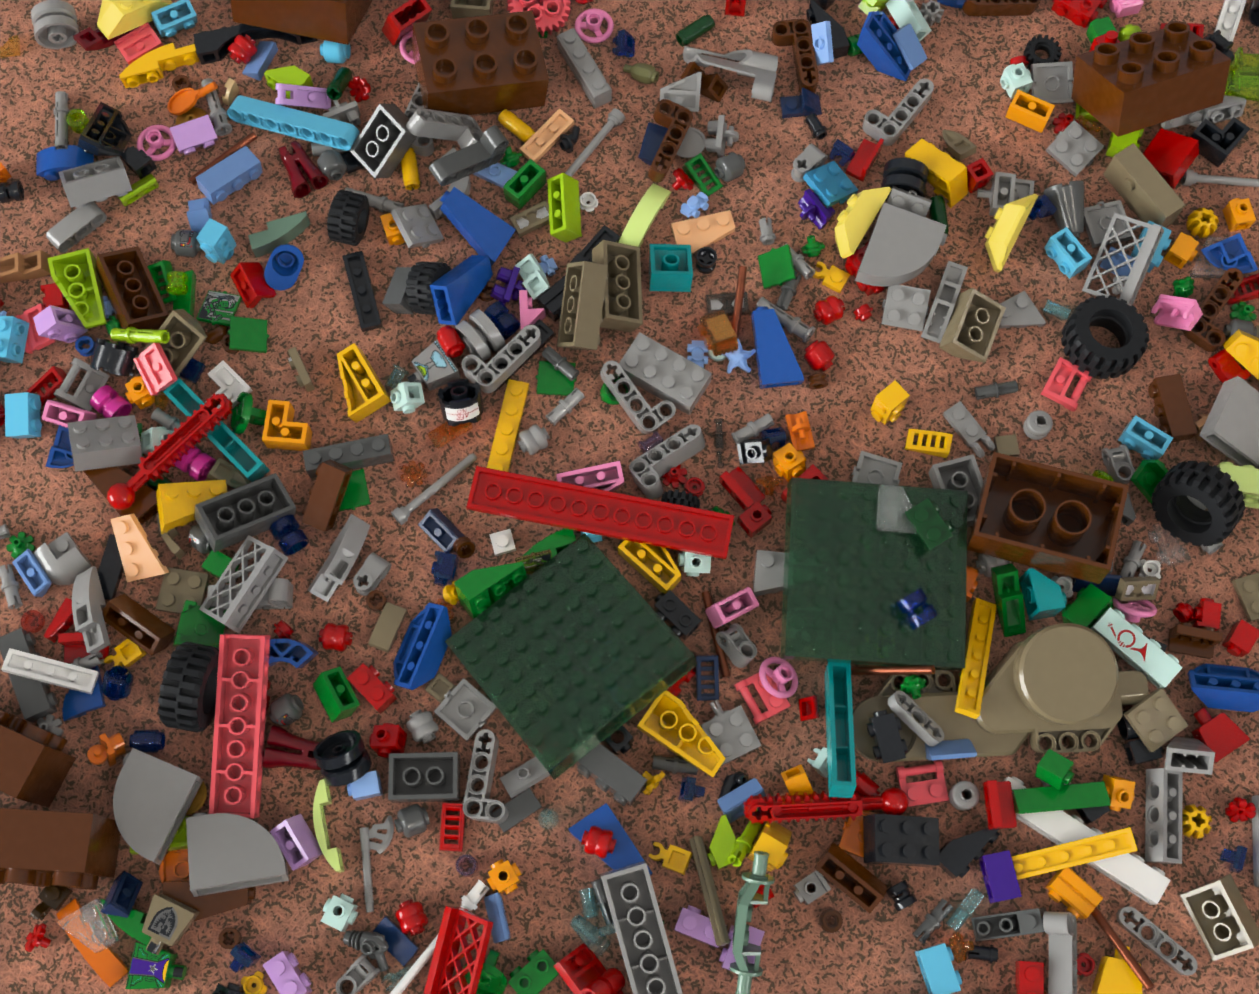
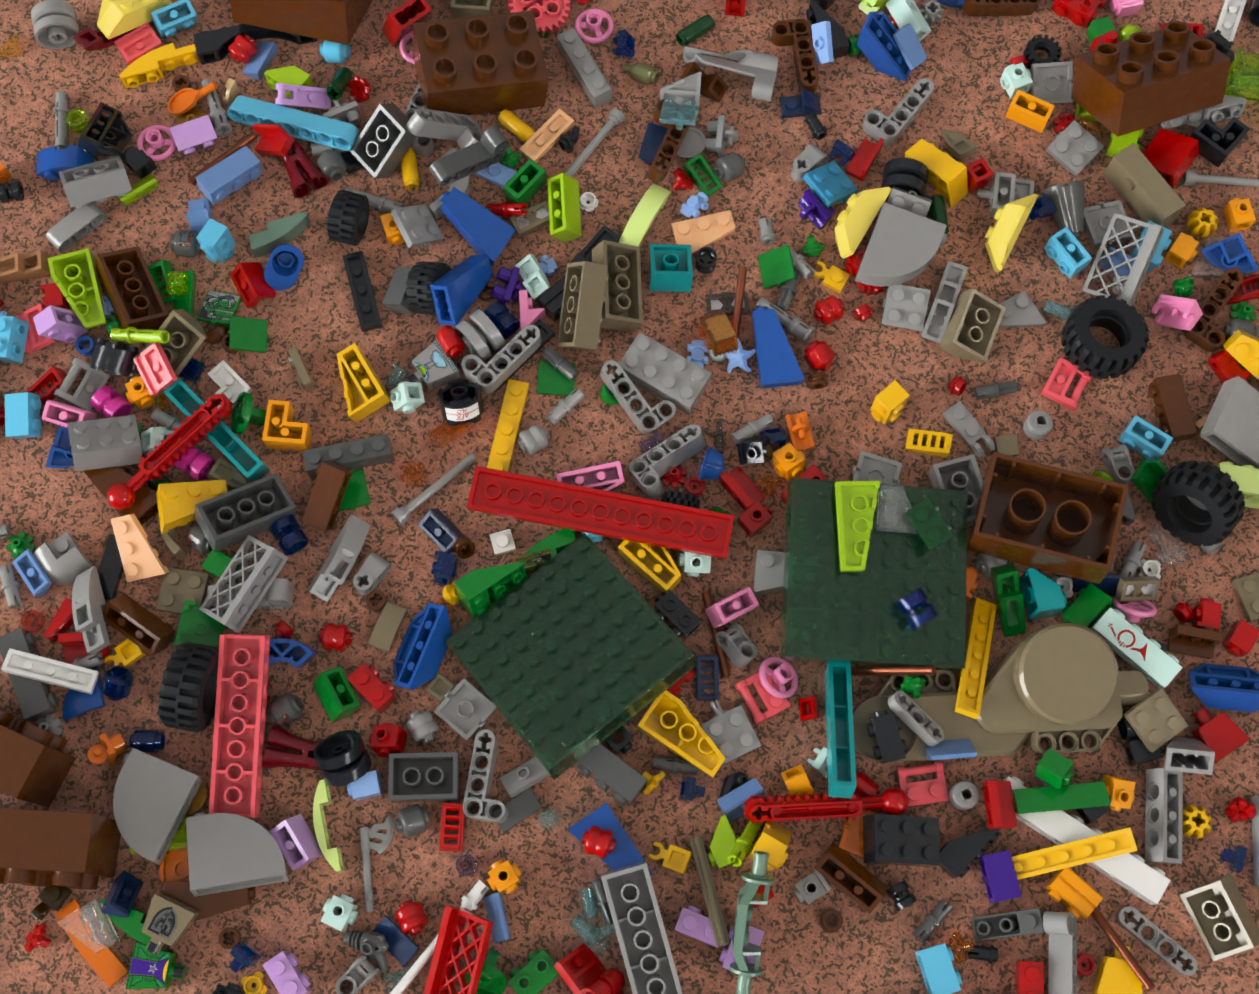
clear light blue axle [945,889,984,933] -> none
none -> red panel [252,124,295,156]
none -> red pin [486,201,527,218]
none -> clear light blue hips [659,99,699,130]
none -> blue piece [699,447,727,480]
none -> lime wing [835,481,881,572]
none -> red plate [948,376,967,396]

